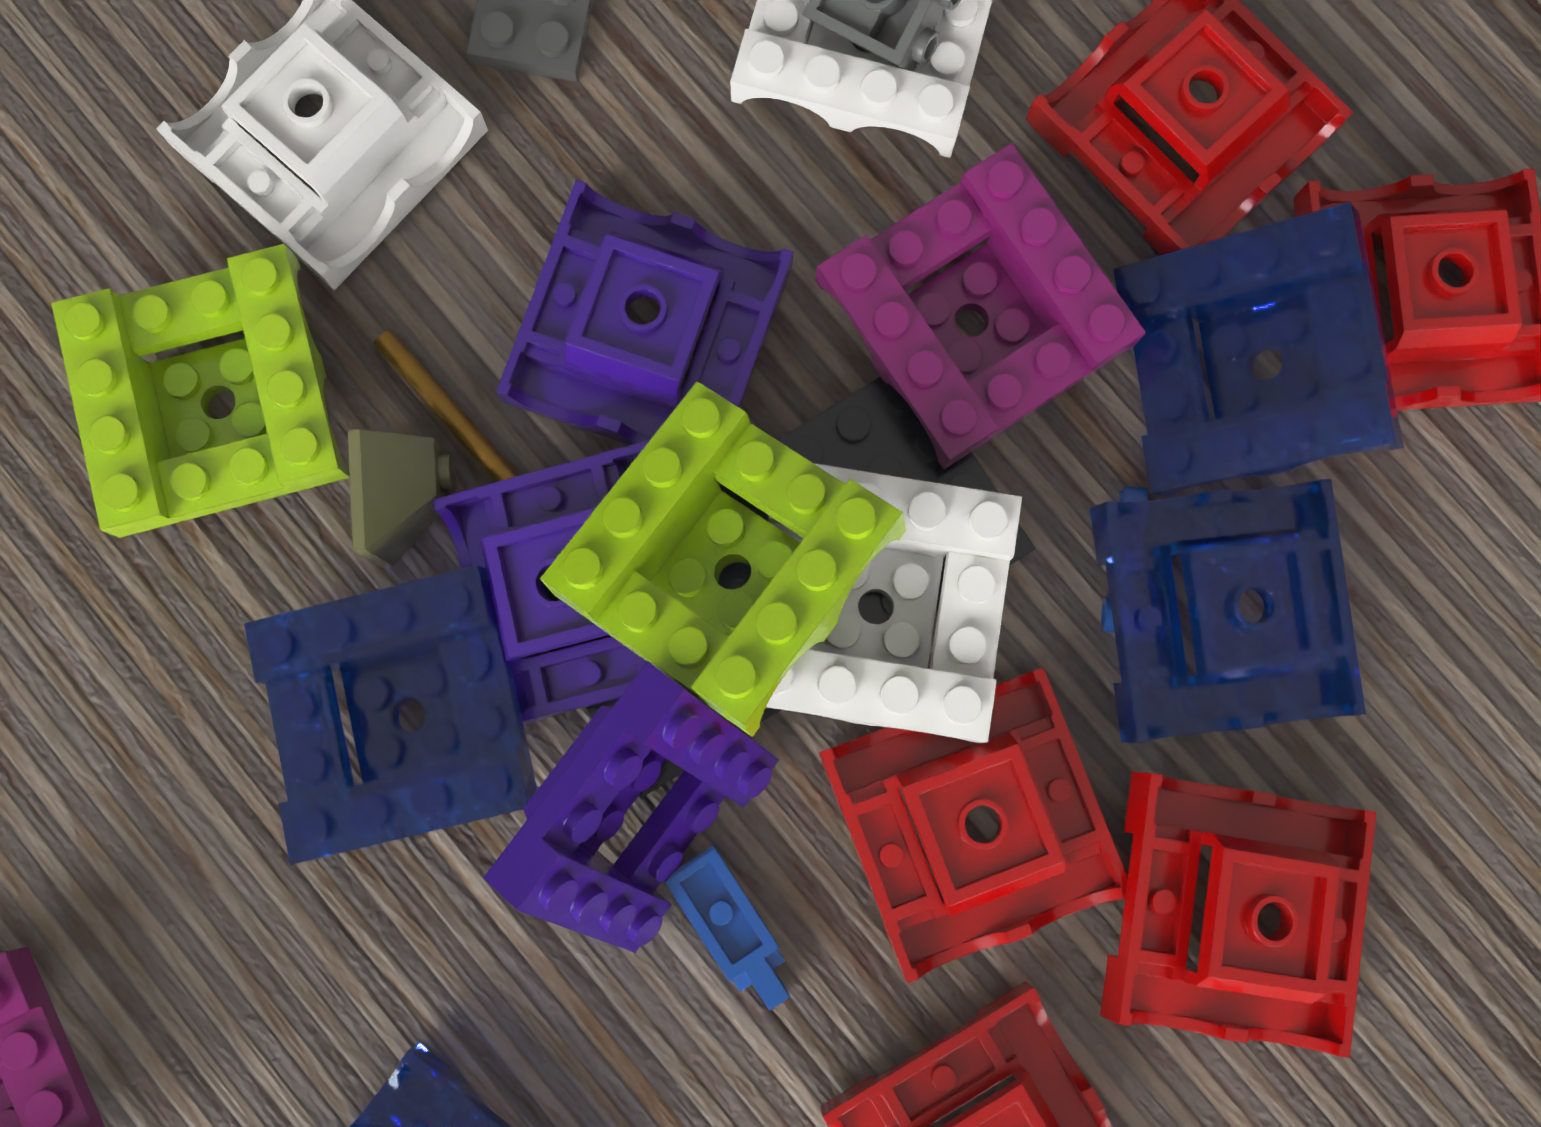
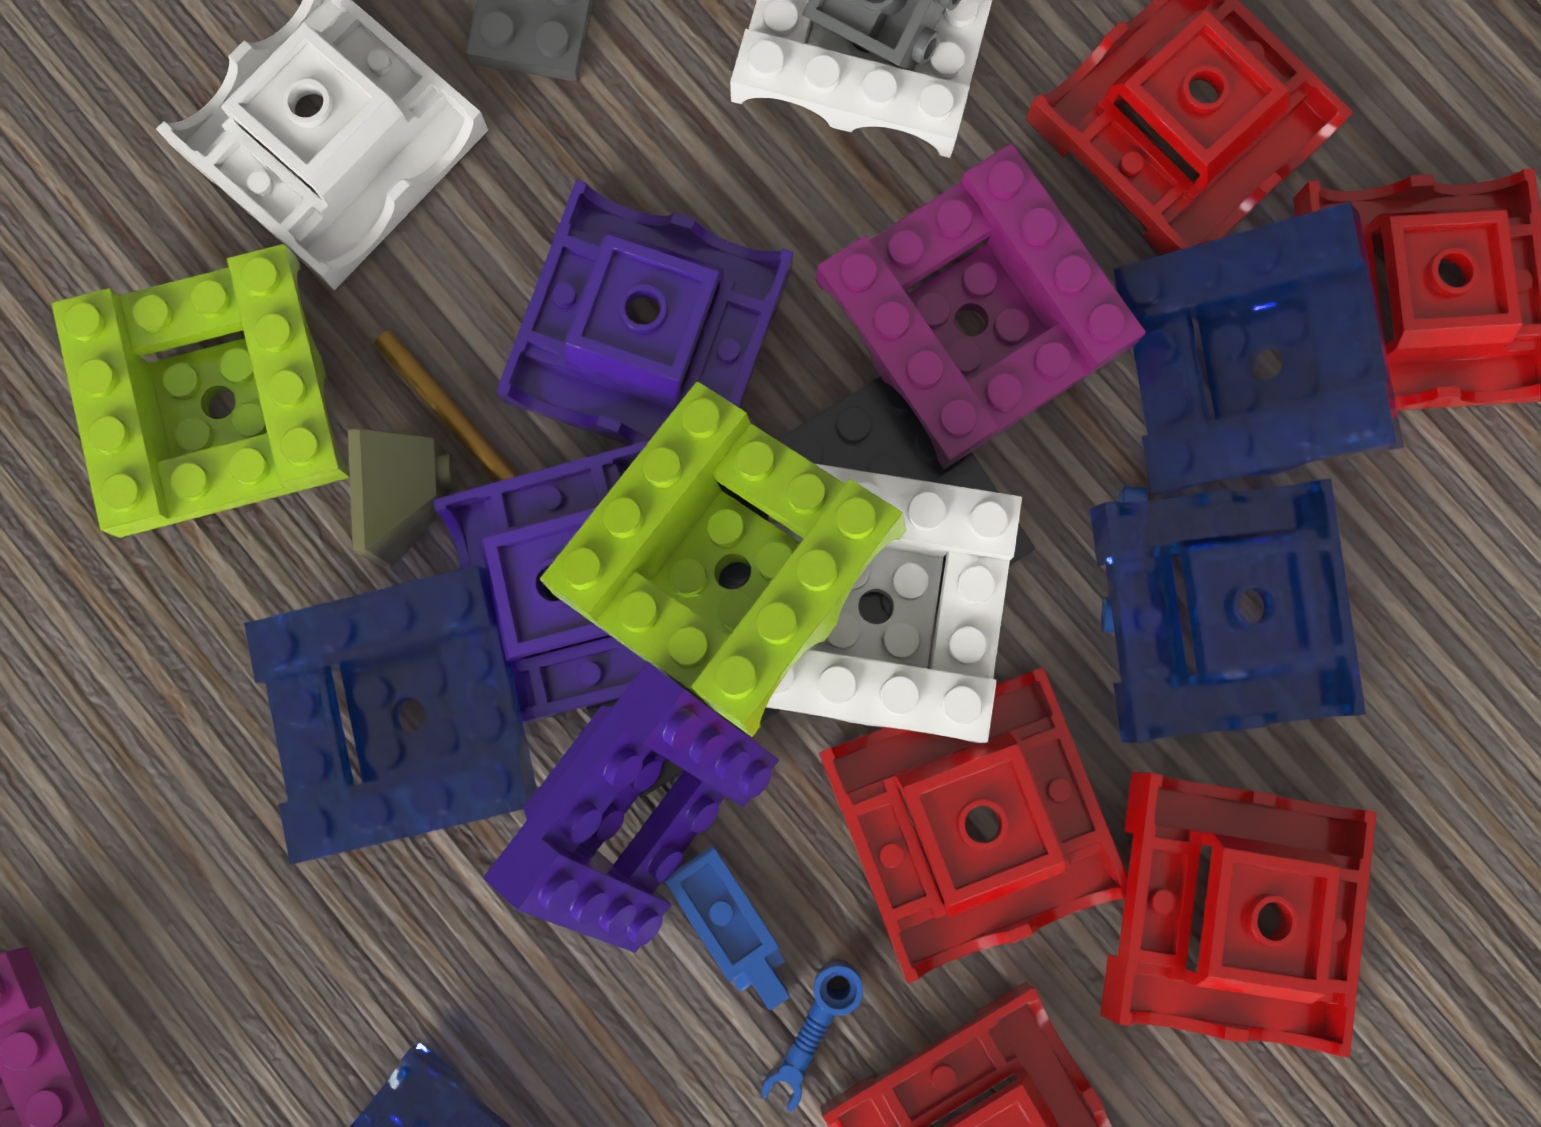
none -> blue brick [762,959,863,1112]

